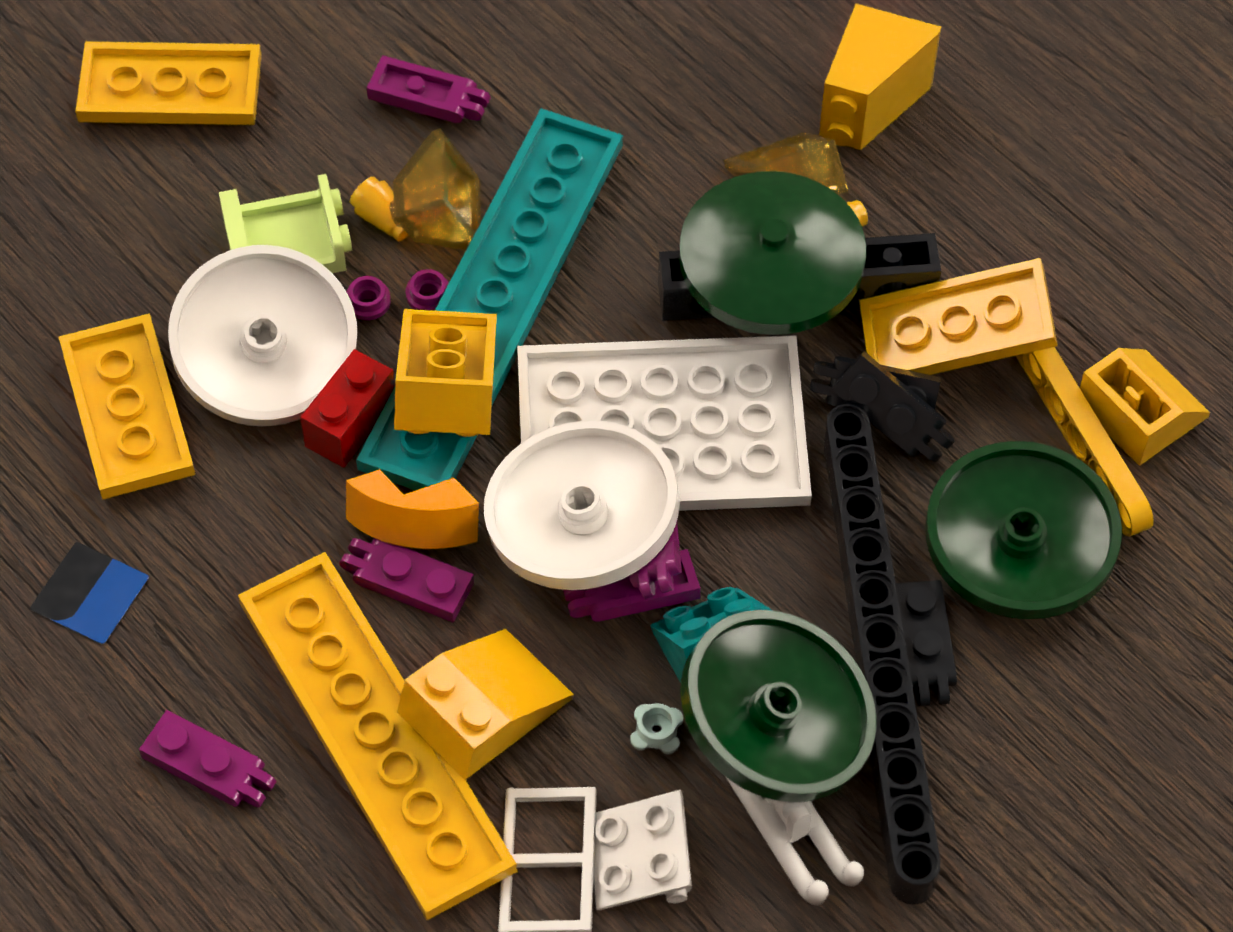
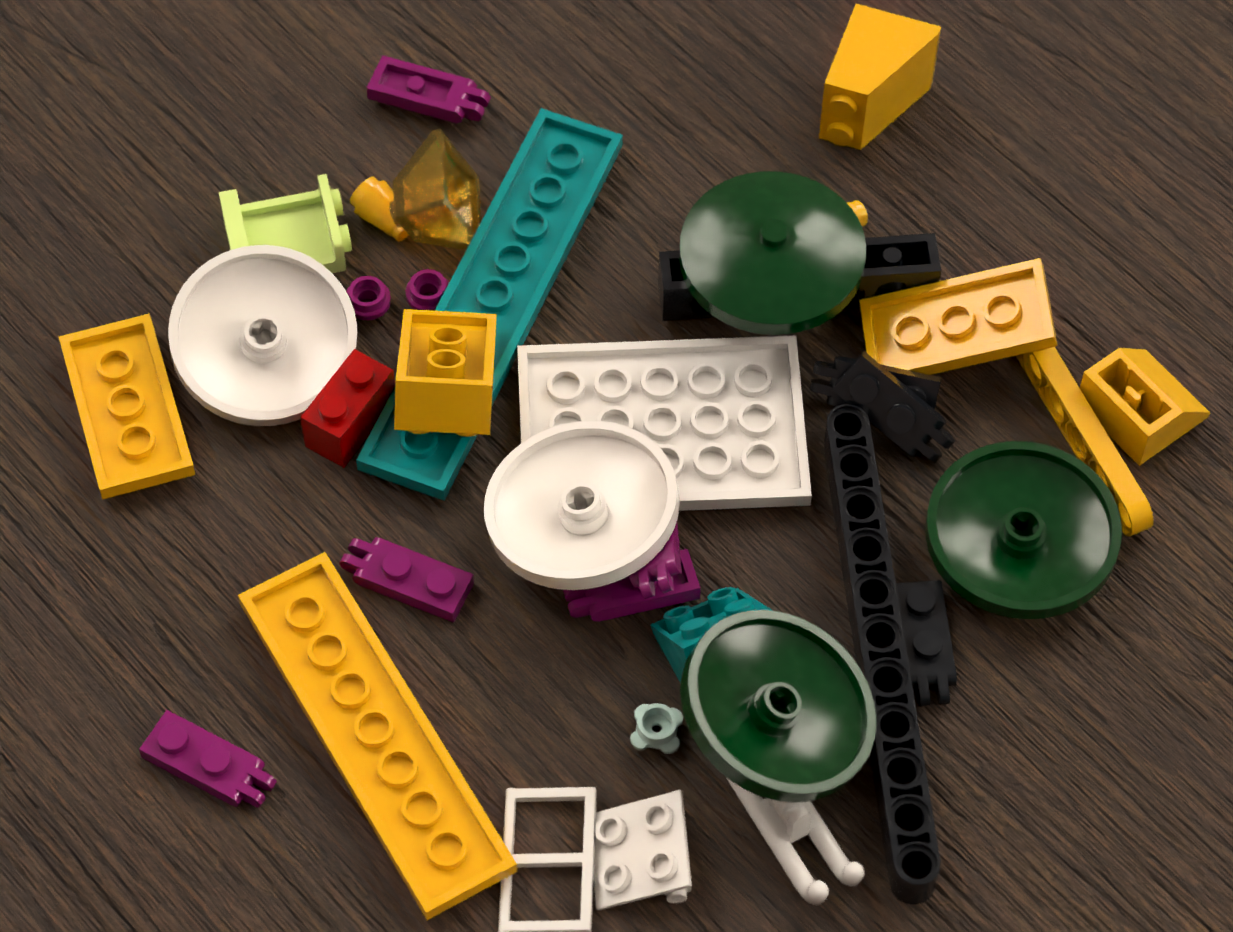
sticker [30,542,149,644] -> none
yellow plate [75,42,262,125] -> none
light orange brick [346,469,479,549] -> none
yellow slope [397,629,574,780] -> none
clear yellow slope [723,132,848,195] -> none

